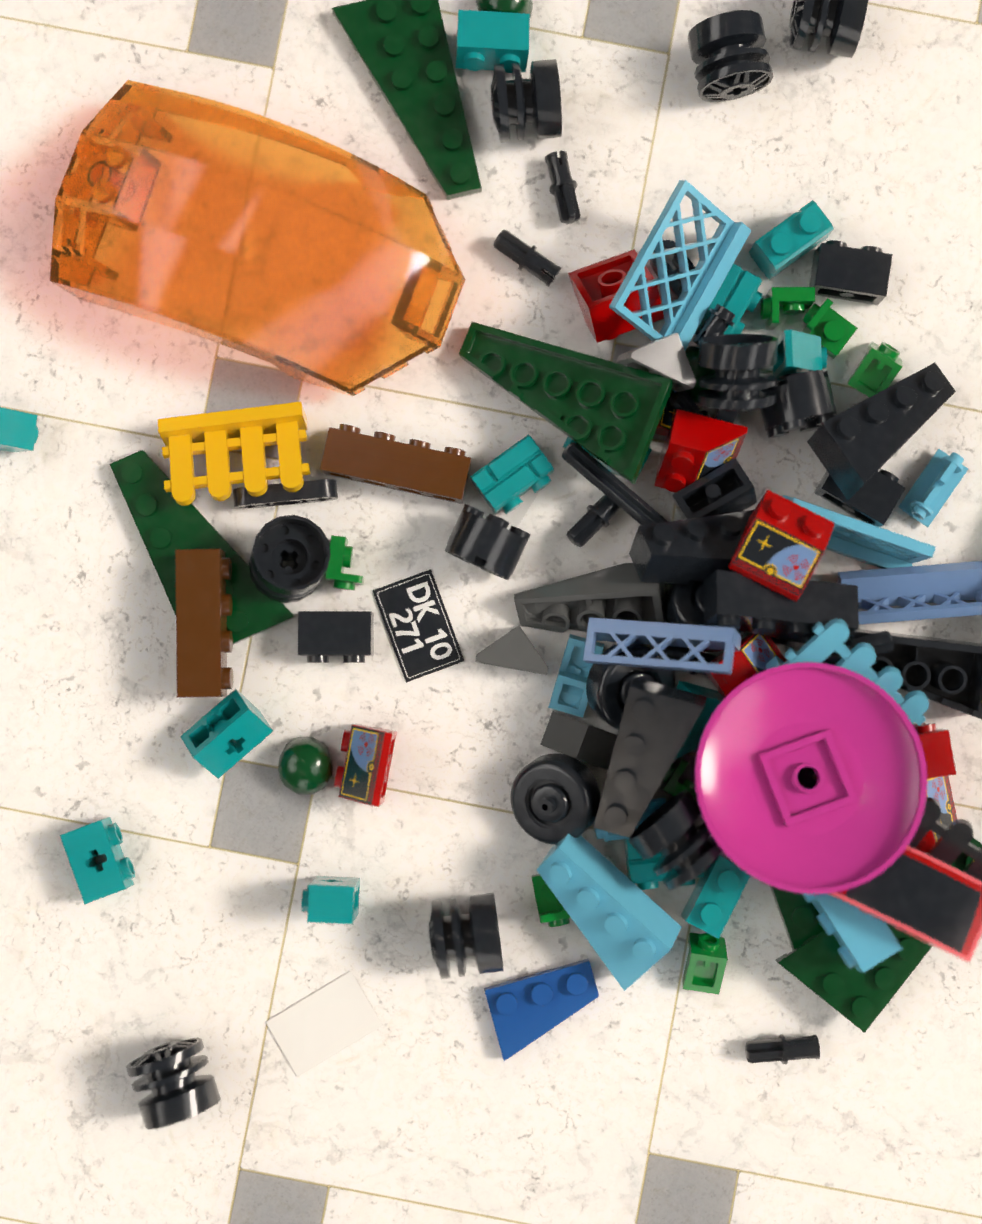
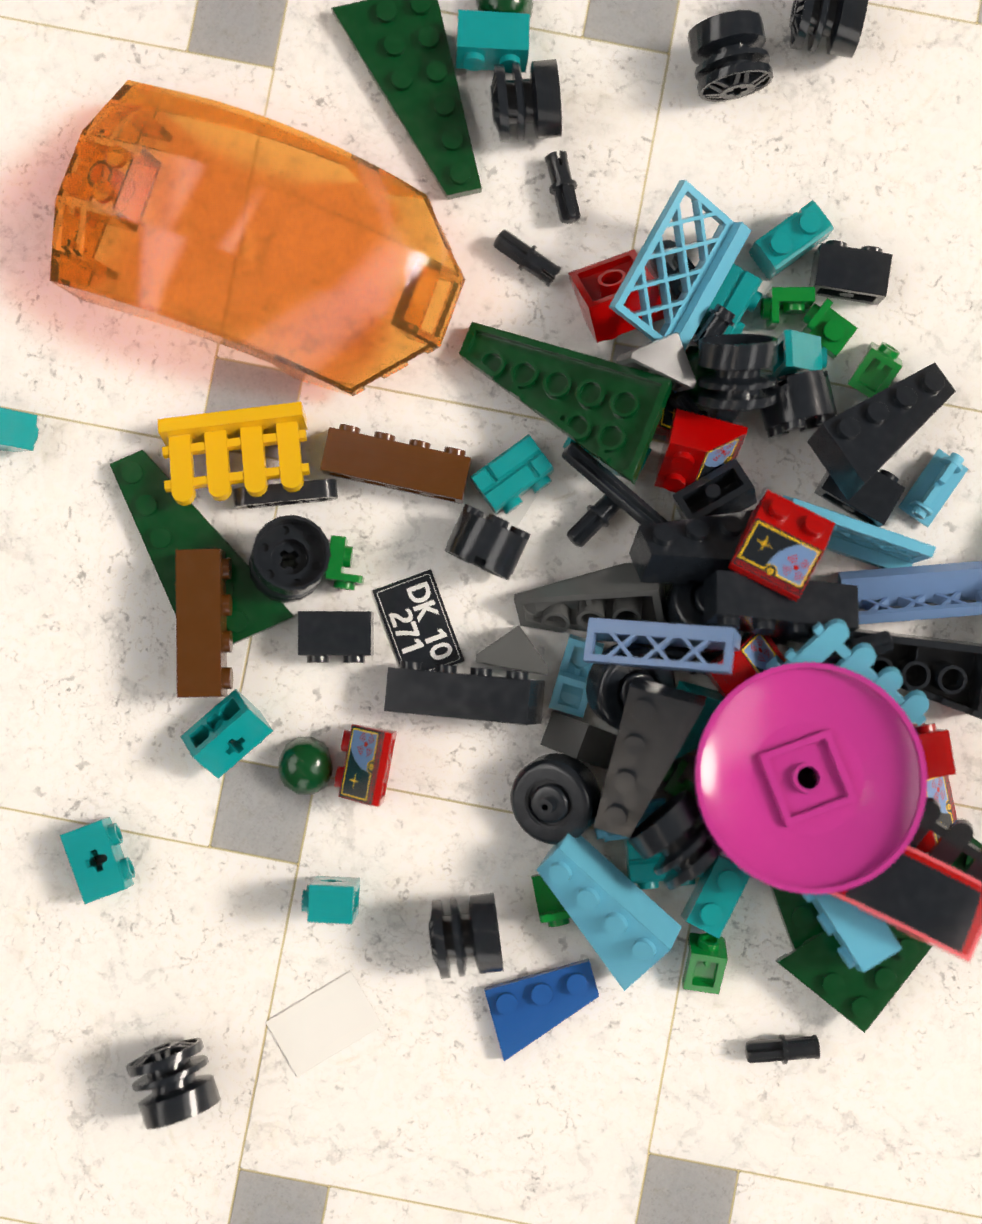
none -> black wedge [384,661,545,725]

